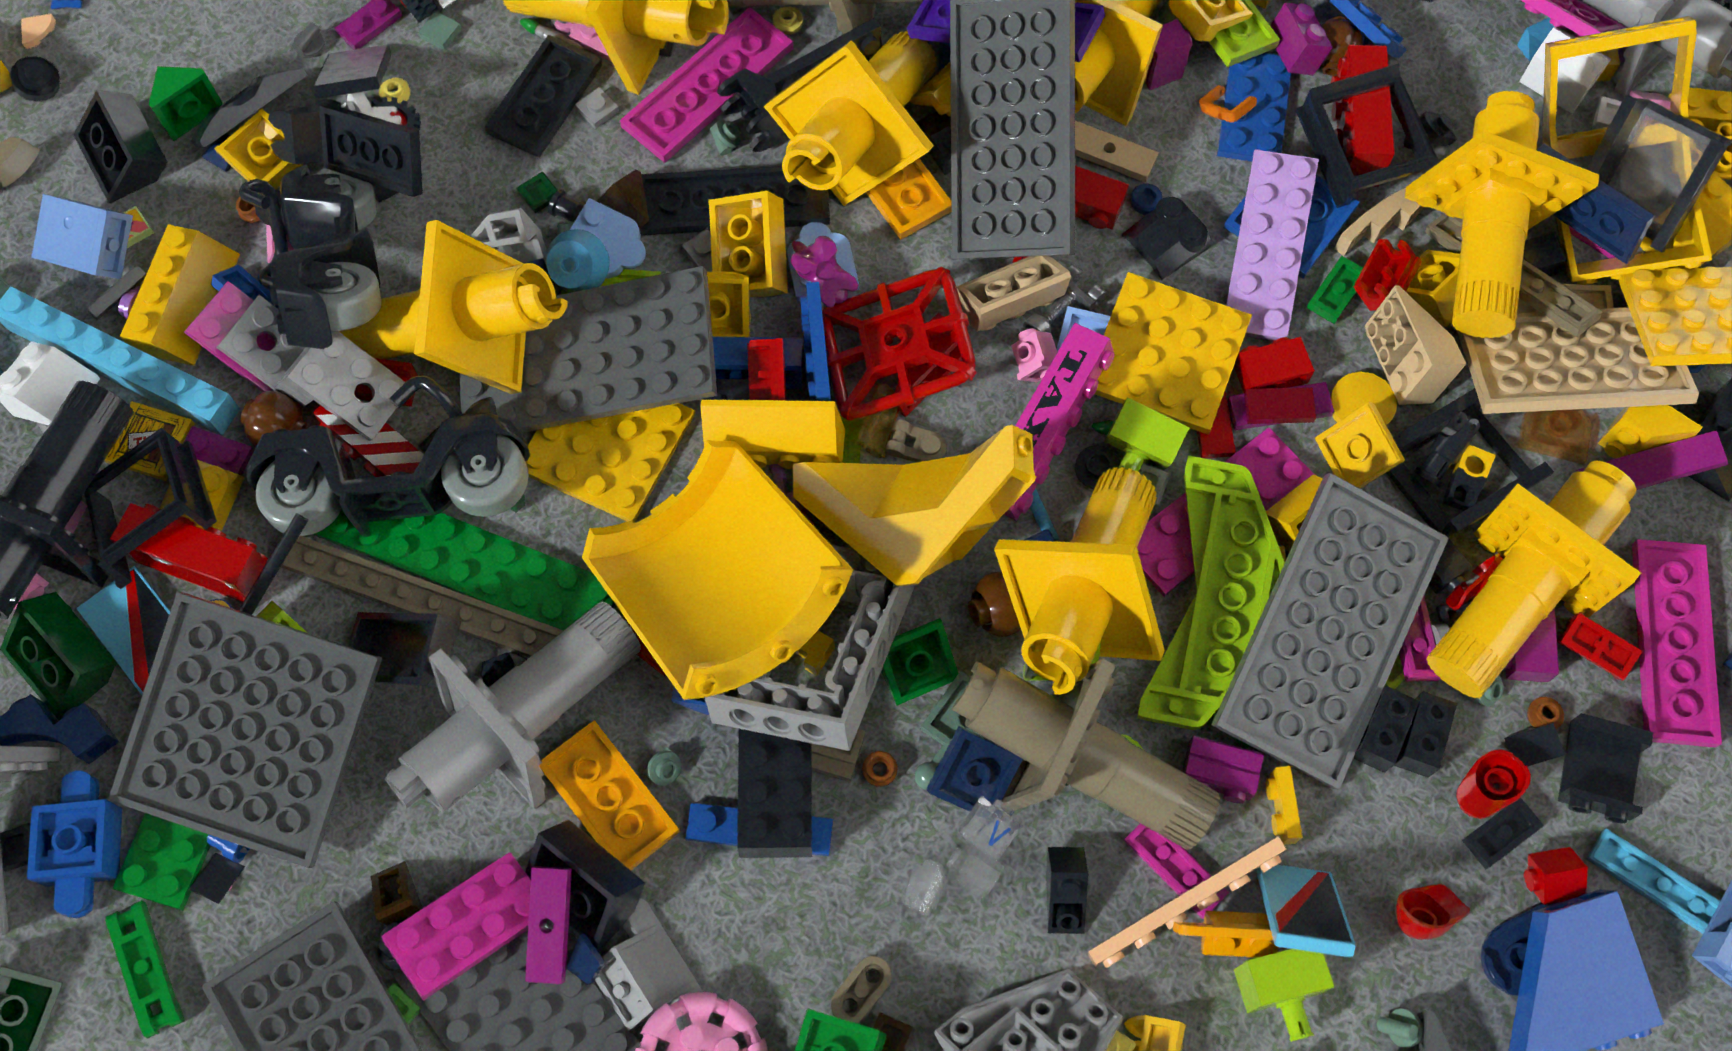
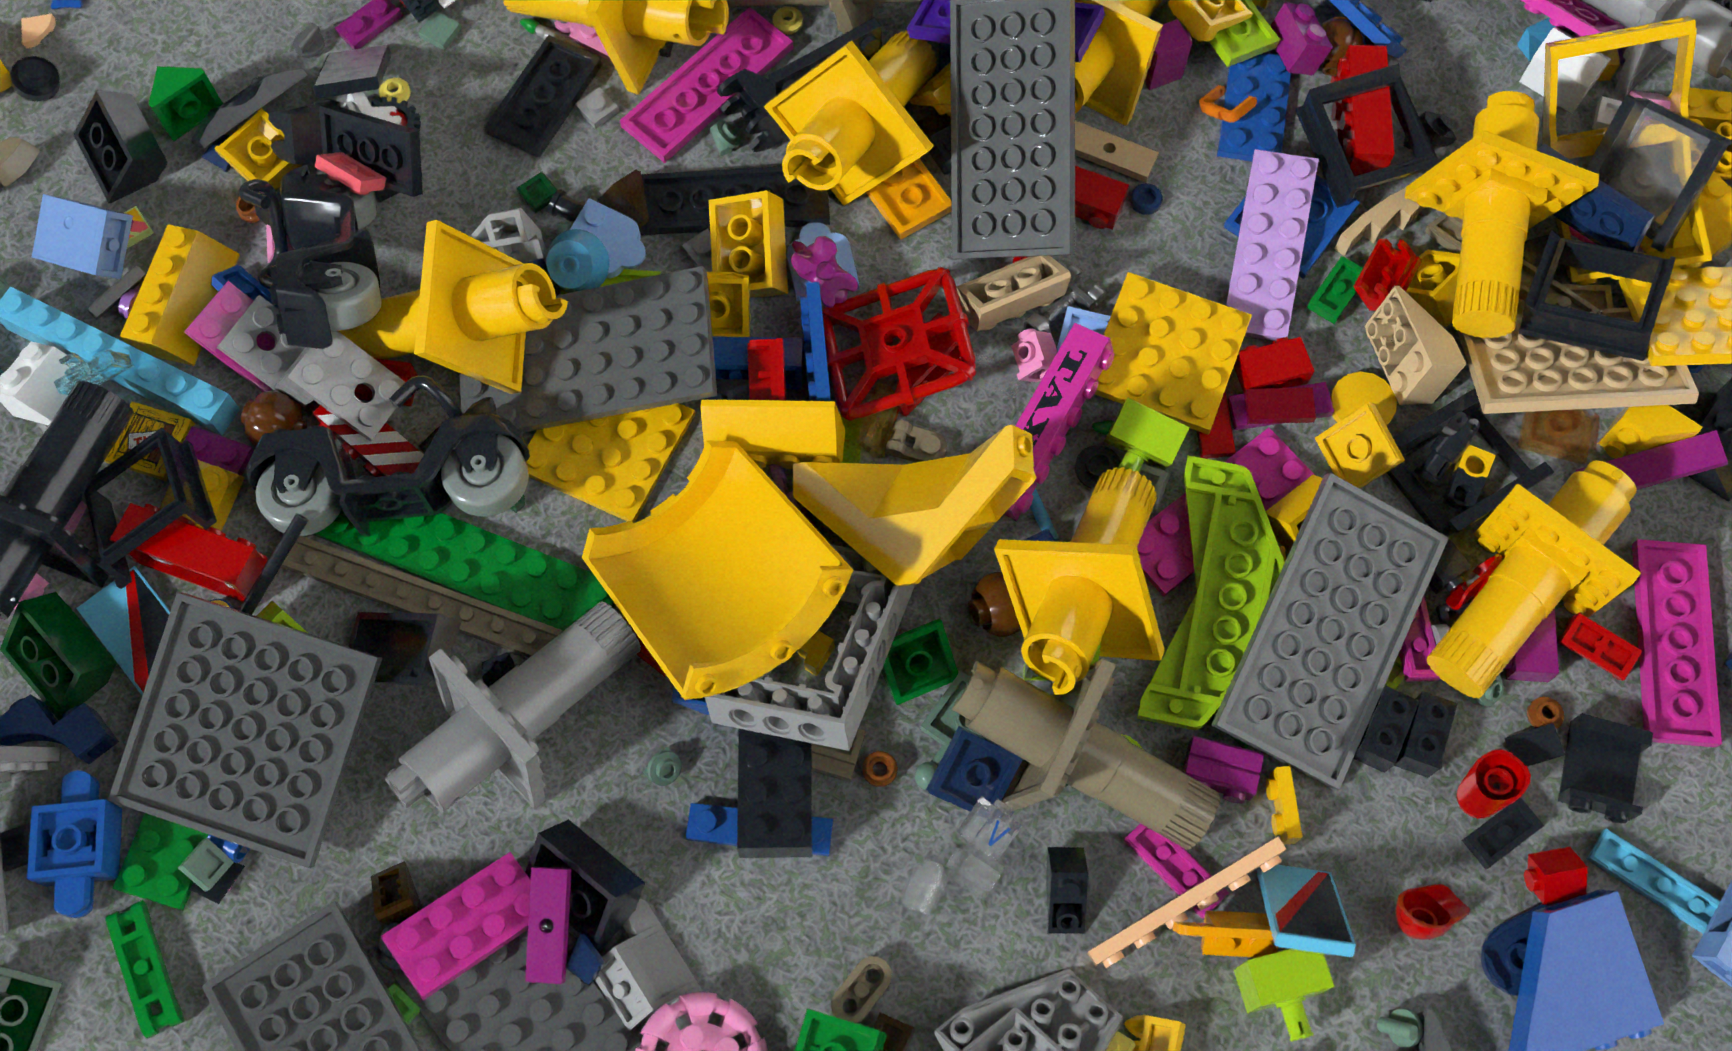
light orange plate [539,720,680,870] -> none
black slope [1121,197,1212,280] -> none
none -> clear light blue plate [54,349,134,395]
none -> sand green plate [178,838,234,892]
none -> coral plate [315,152,386,195]
none -> black piece [1519,229,1676,361]

